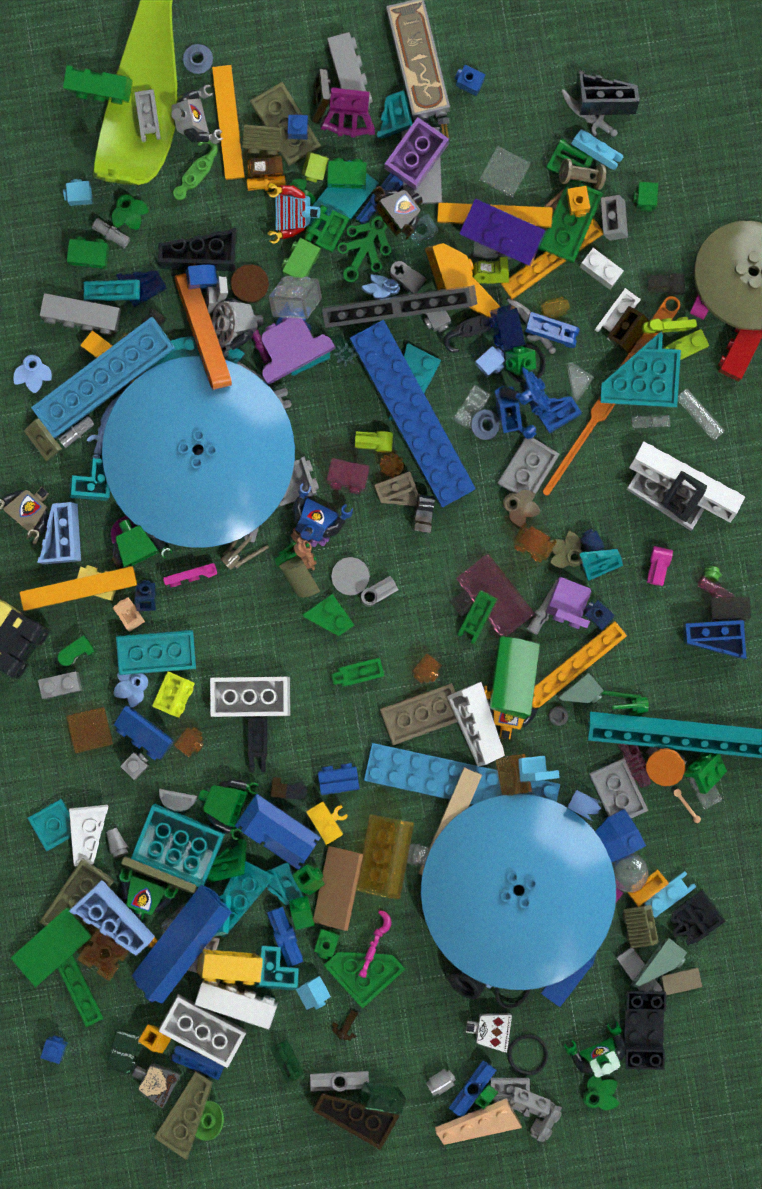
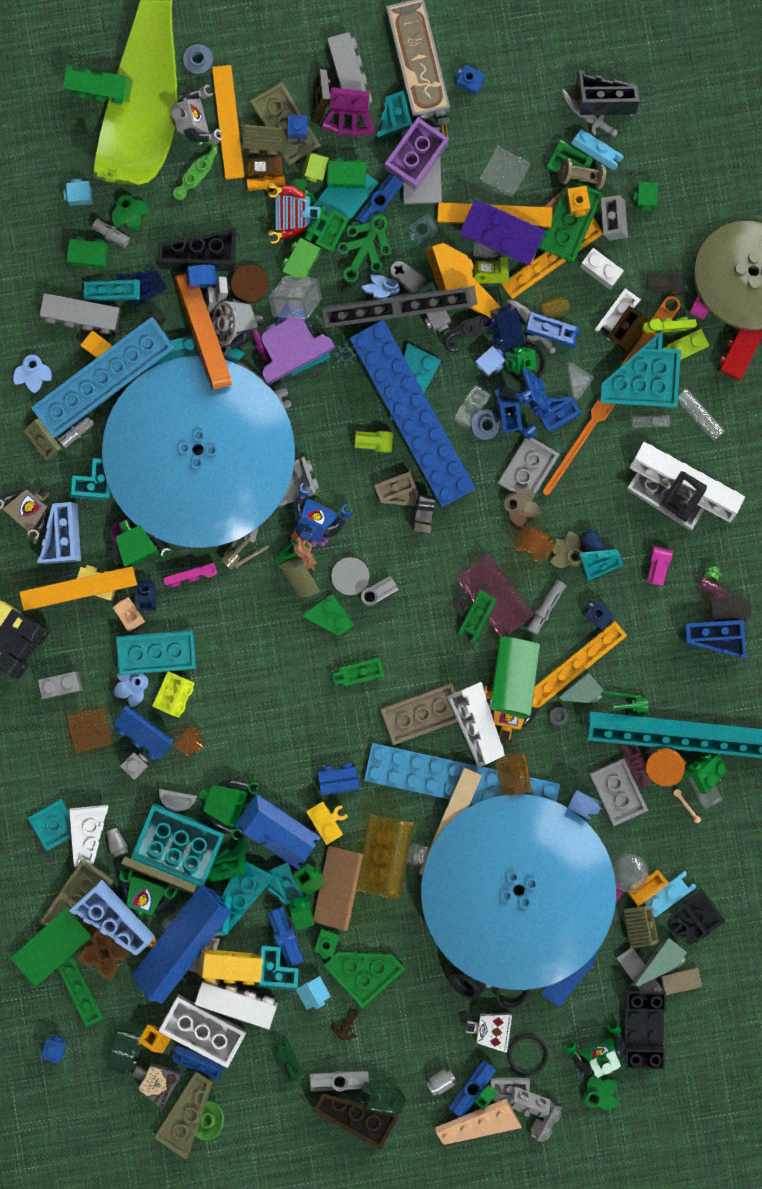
green leg [58,635,96,666] -> none
light blue piece [87,394,121,459] -> none
light grey hinge [135,89,161,142] -> none
white brick [210,677,290,717] -> none
black hinge [248,718,268,772] -> none
leg [271,777,308,800] -> none
clear pink brick [327,458,370,495] -> none
dark pink piece [358,910,392,978] -> none
dark brown torso [371,186,423,239] -> none
clear orange gear [380,452,404,478] -> none
clear orange brick [412,653,442,684] -> none
medium azure panel [519,756,559,782] -> none
medium lavender bracket [545,577,591,629] -> none
blue wedge [595,809,646,863] -> none

